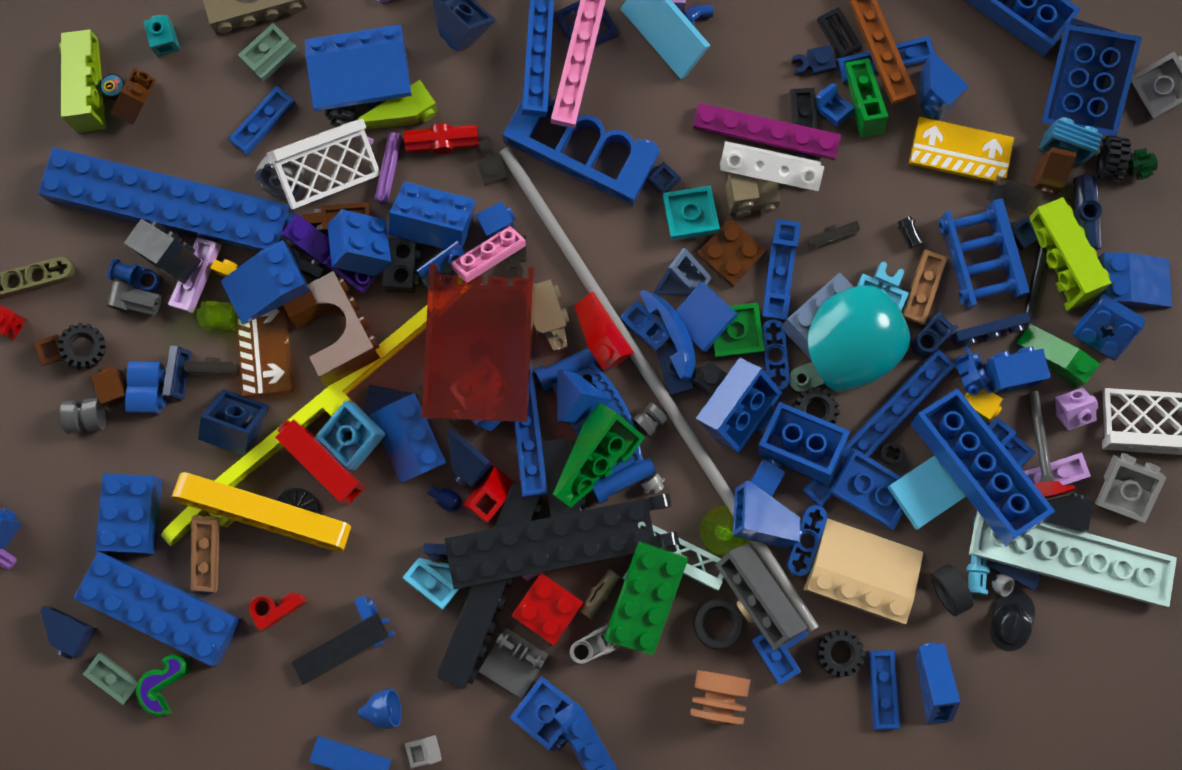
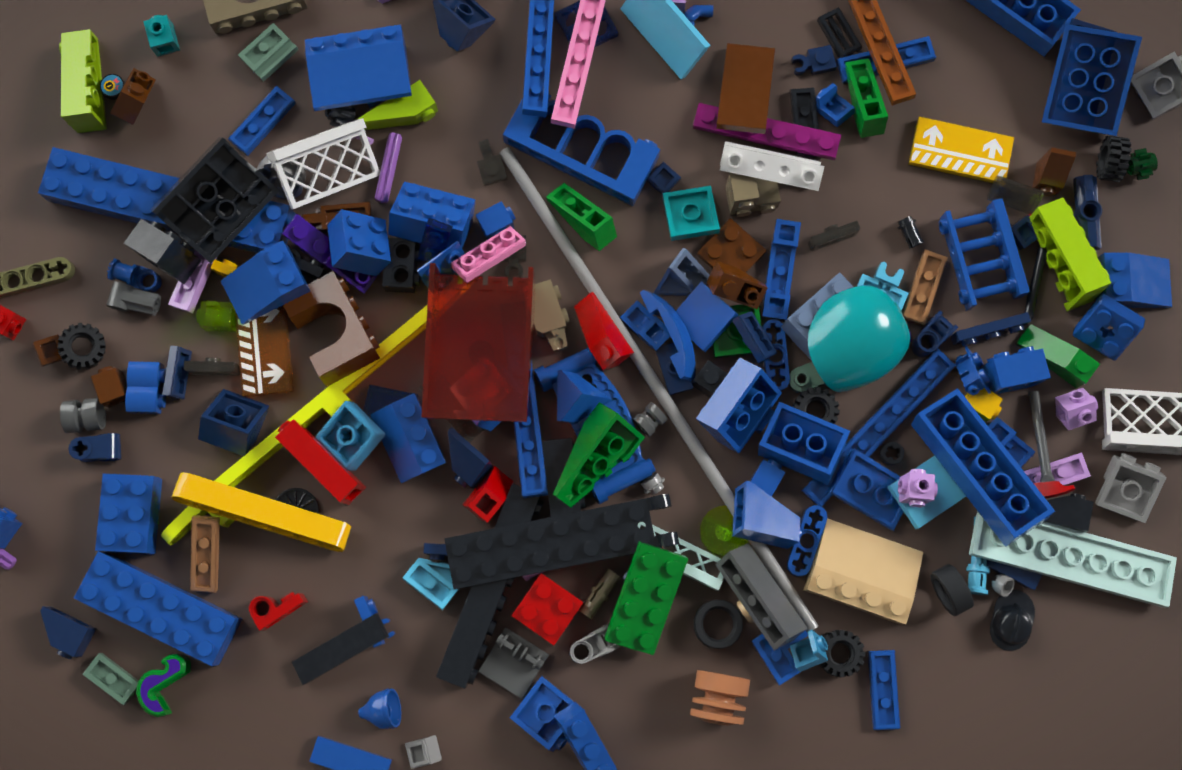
red piece [404,124,479,154] -> none
clear blue cylinder [427,486,462,512] -> none
blue slope [916,642,961,725] -> none
blue slope [919,52,969,121] -> none
dark azure brick [1038,118,1103,165] -> none
none -> dark blue piece [68,433,122,462]
none -> black piece [150,137,280,263]
none -> clear blue plate [417,218,453,262]
none -> green slope [546,183,617,251]
none -> reddish brown slope [706,261,768,309]
none -> reddish brown tile [716,43,775,134]
none -> dark blue plate [732,311,777,363]
none -> dark azure bracket [790,630,828,672]
none -> lavender brick [898,469,938,507]

